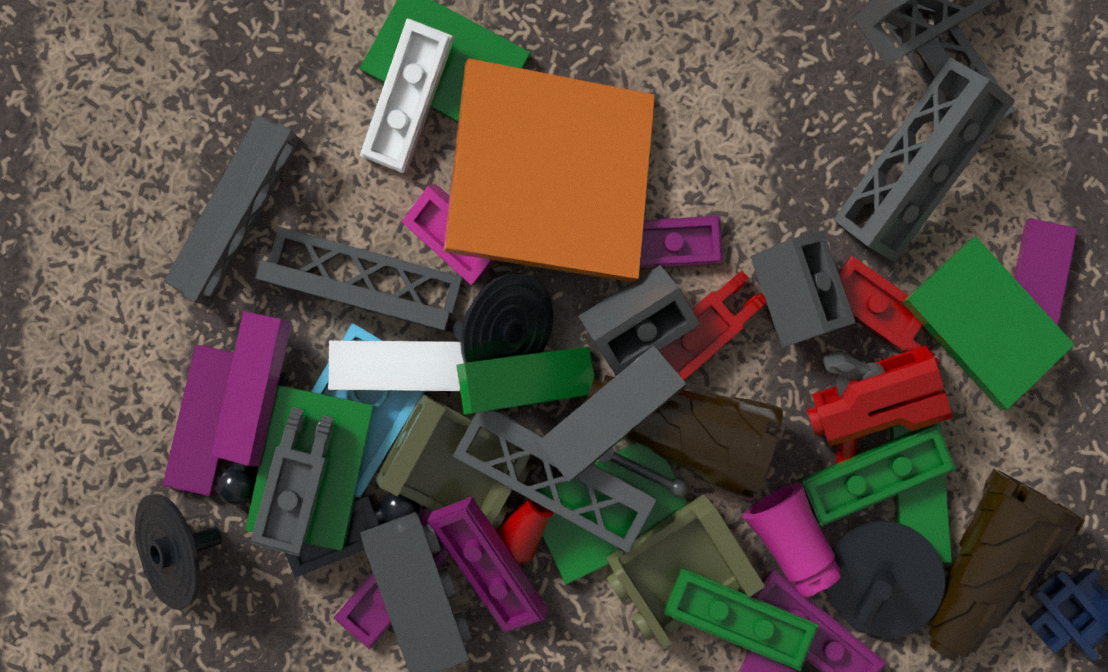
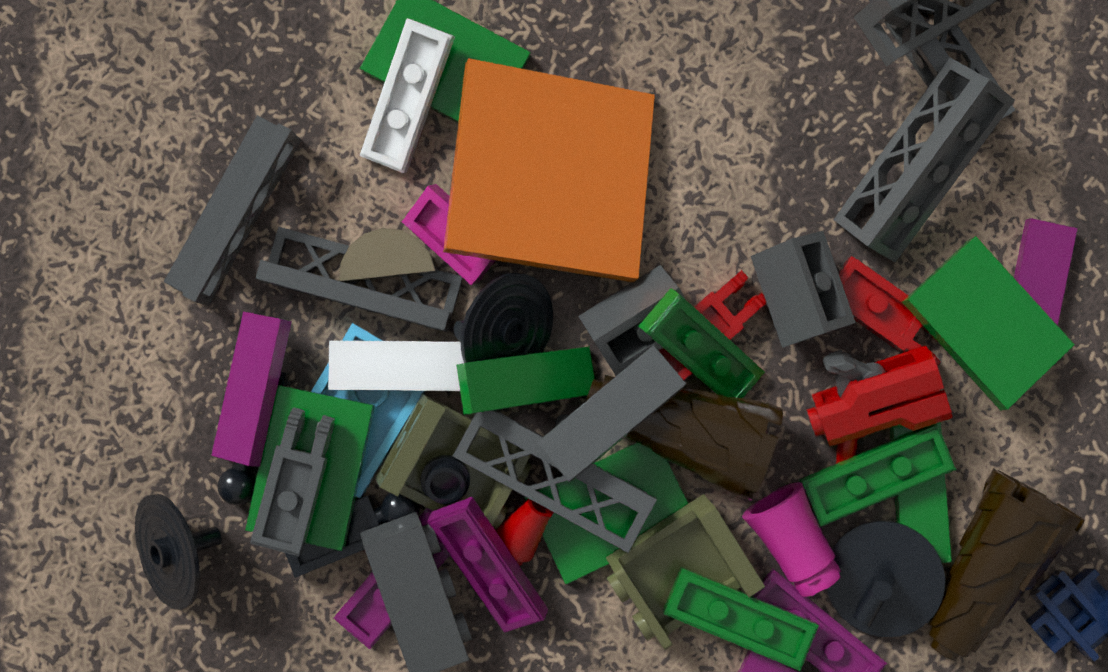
magenta tile [162,344,234,496] -> none
dark grey hinge [598,448,689,498] -> none
magenta tile [640,216,723,269] -> none
none -> dark tan tile [339,228,436,283]
none -> black plate [421,455,470,504]
none -> green tile [638,288,765,398]

